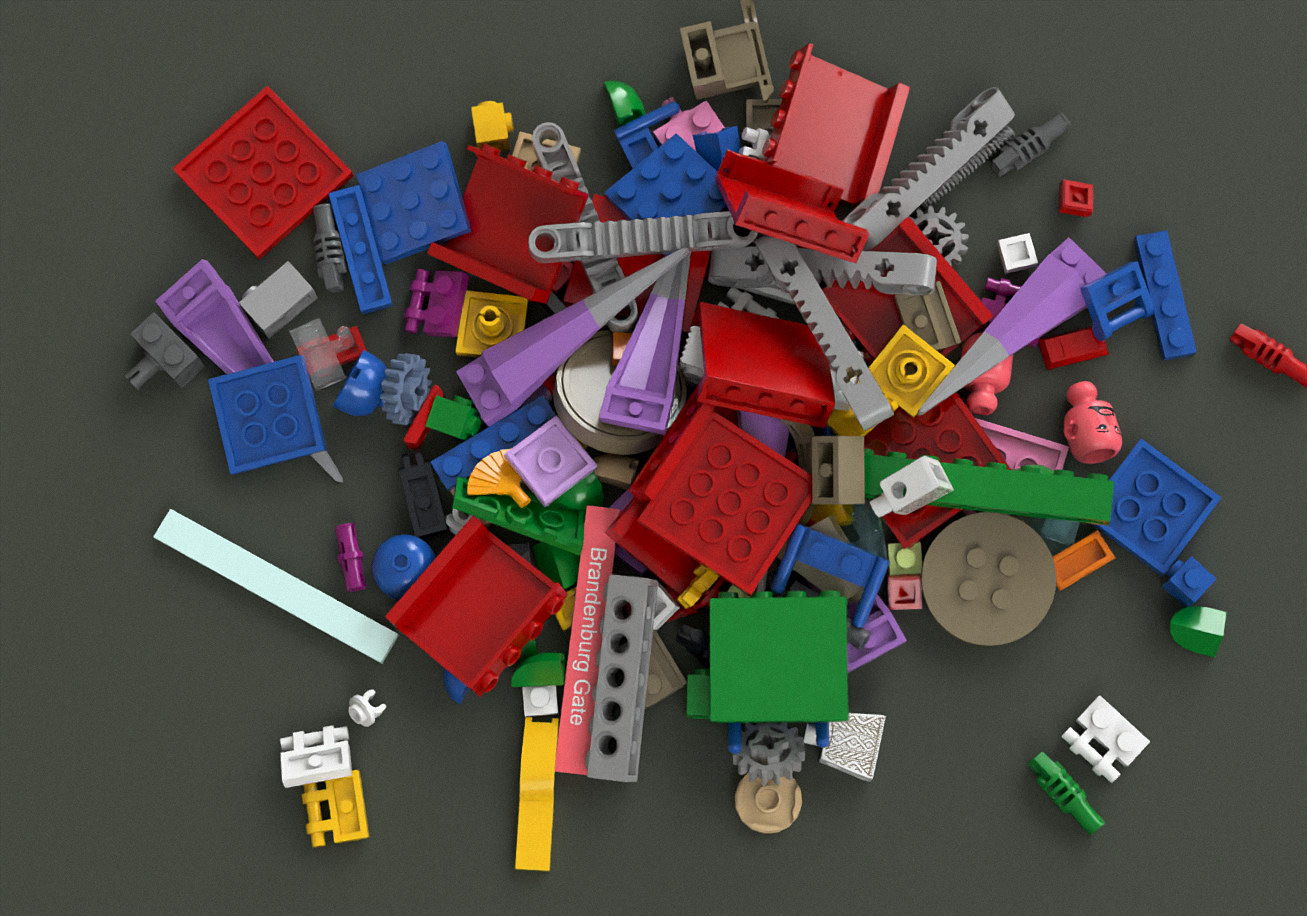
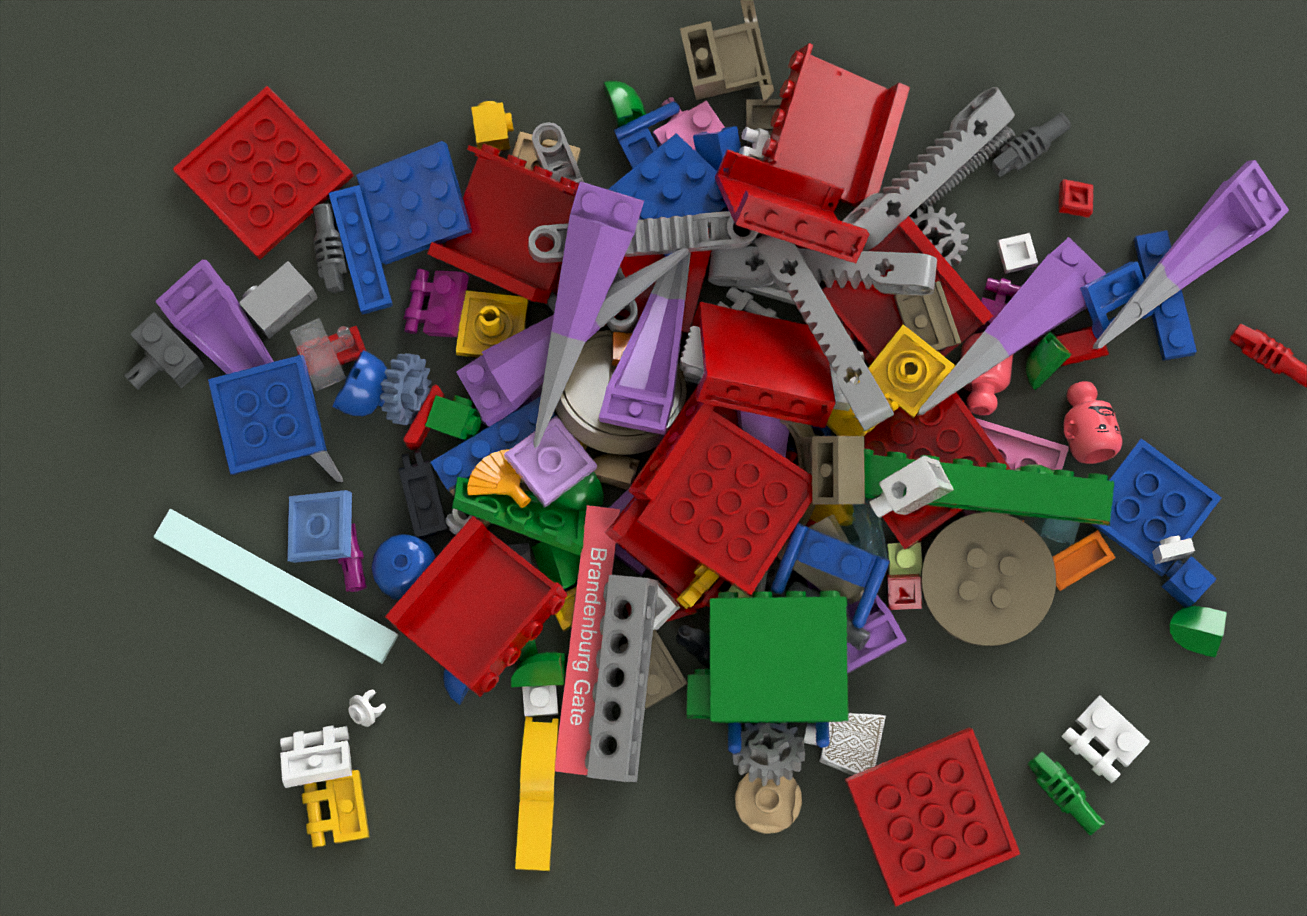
none -> medium blue tile [287,490,352,563]
none -> medium lavender plate [533,181,644,448]
none -> red plate [845,727,1020,906]
none -> green brick [1025,332,1072,391]
none -> medium lavender plate [1092,160,1289,349]
none -> white plate [1152,536,1195,564]

